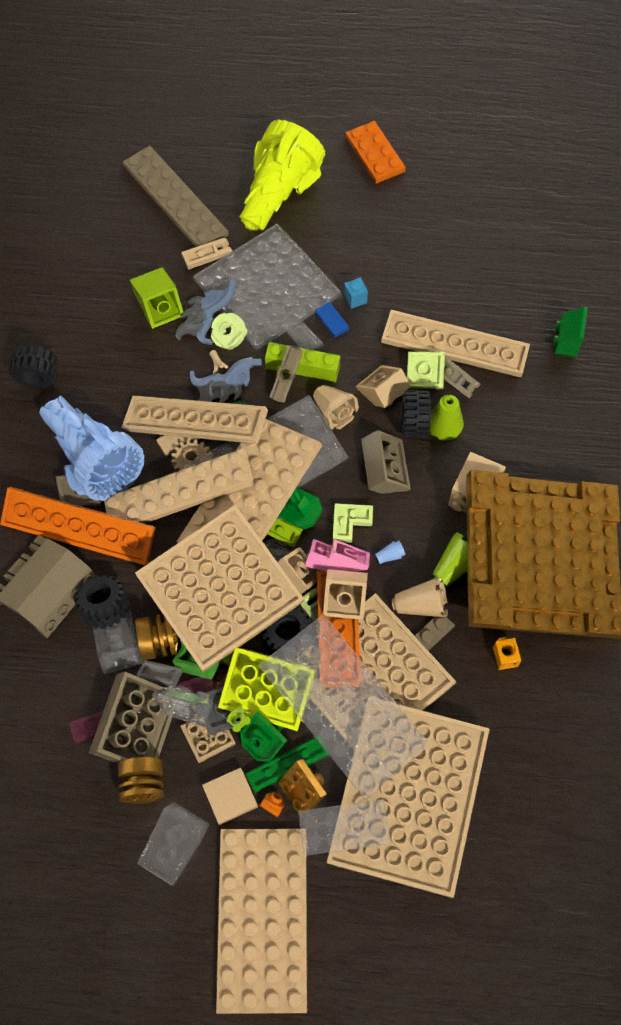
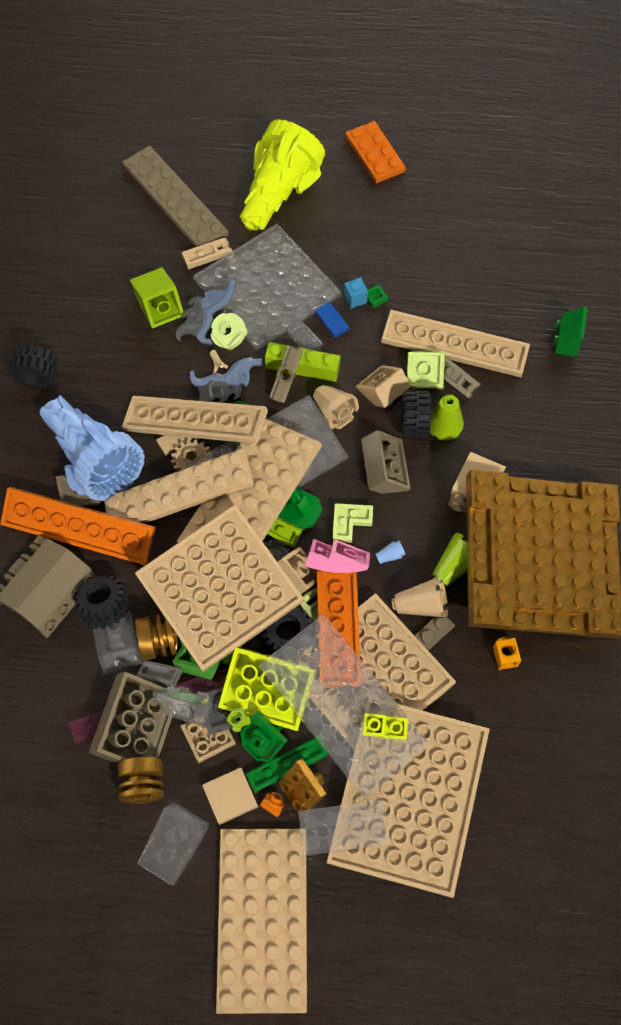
tan slope [323,569,368,620] -> none
none -> neon yellow slope [363,713,409,741]
none -> green tile [367,284,388,308]

